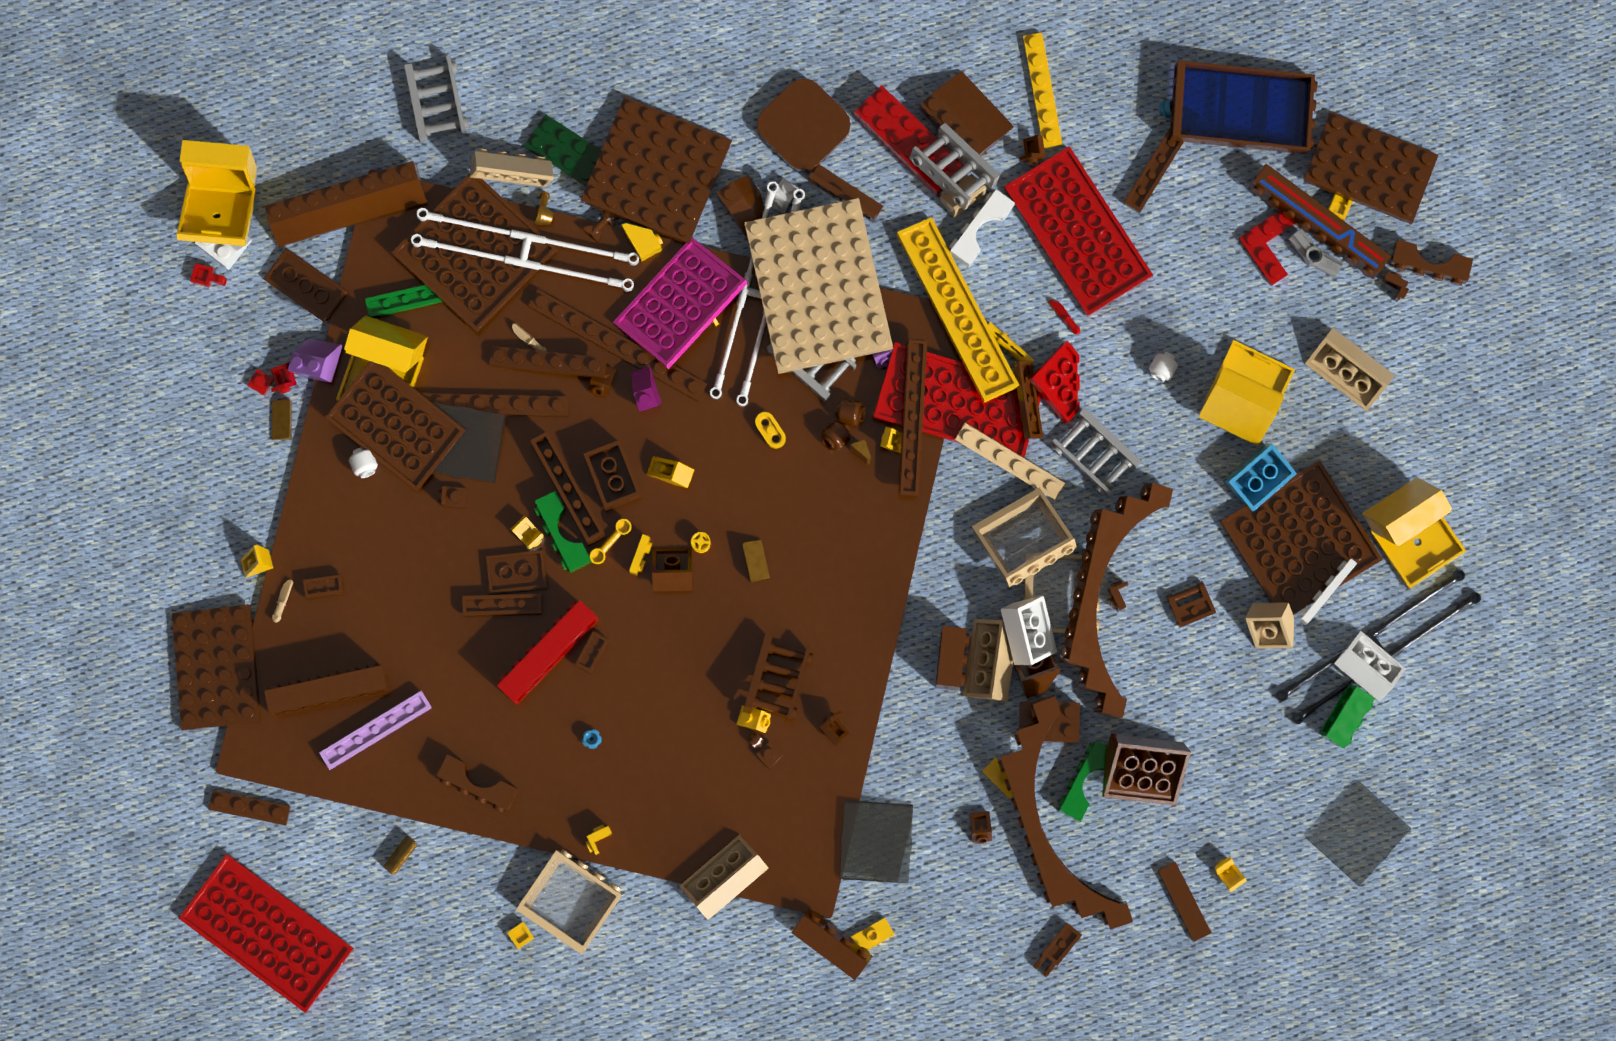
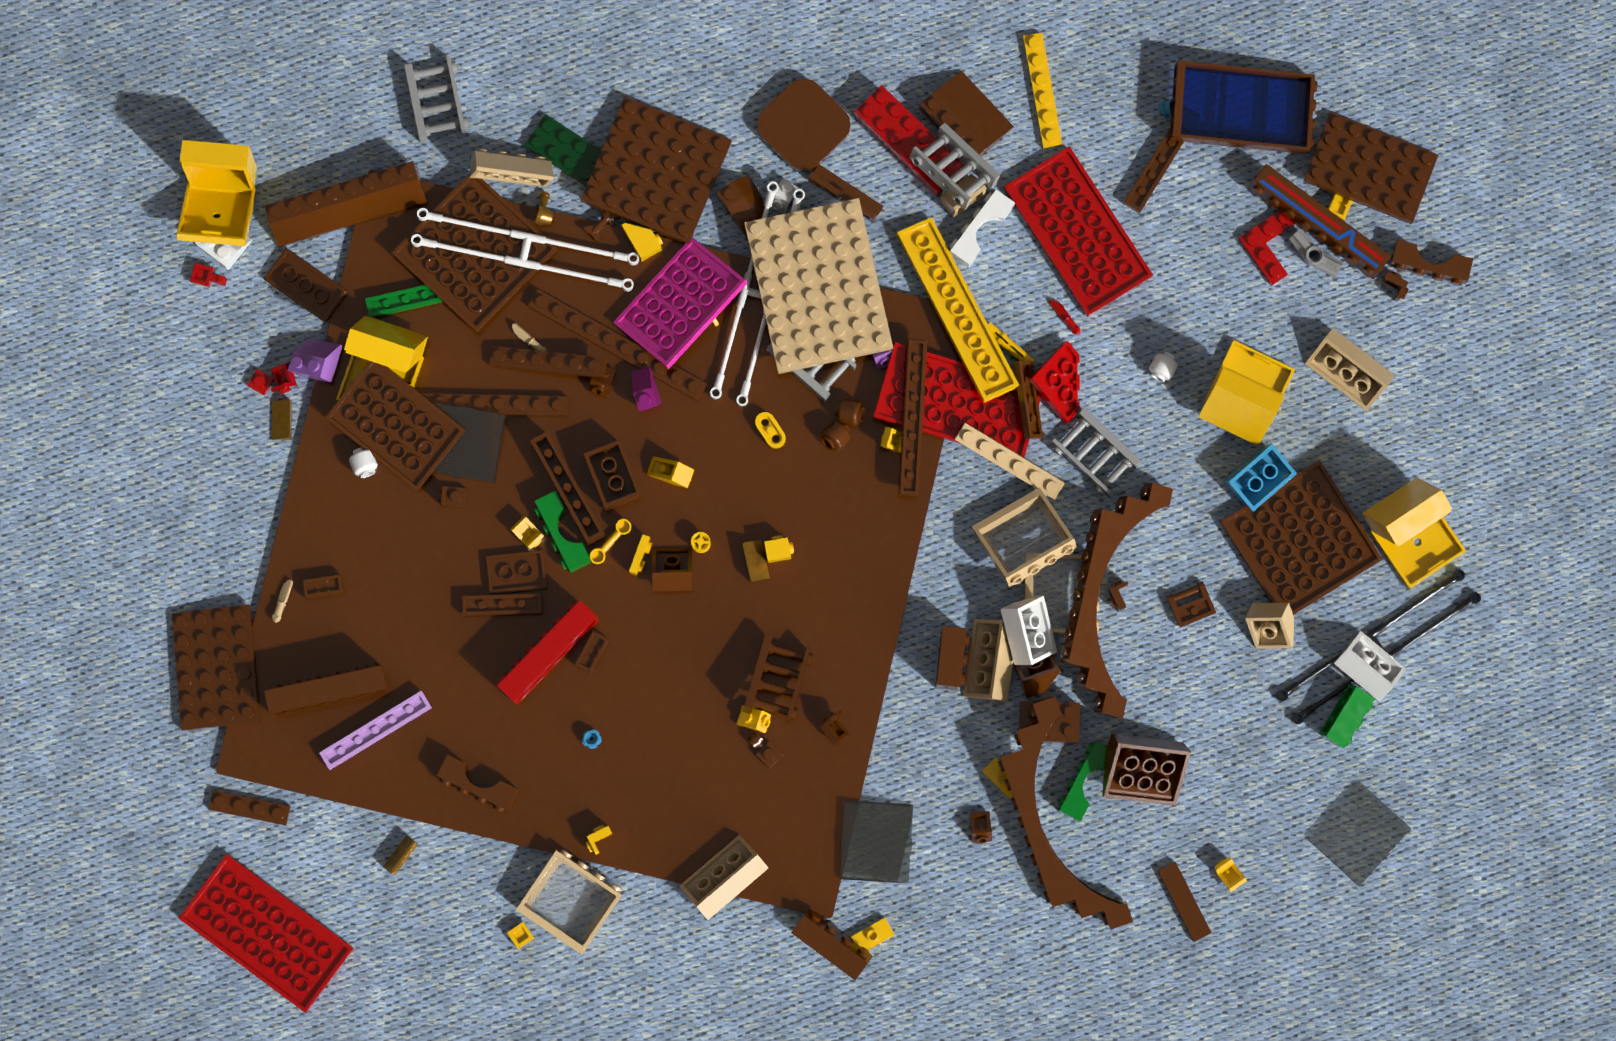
yellow slope [240,545,273,578] -> none
pearl gold slope [850,440,871,465] -> none
reddish brown bracket [1019,135,1046,165] -> none
reddish brown hinge [1033,923,1082,977] -> none
white plate [1299,559,1357,625] -> none
none -> yellow brick [764,535,794,563]

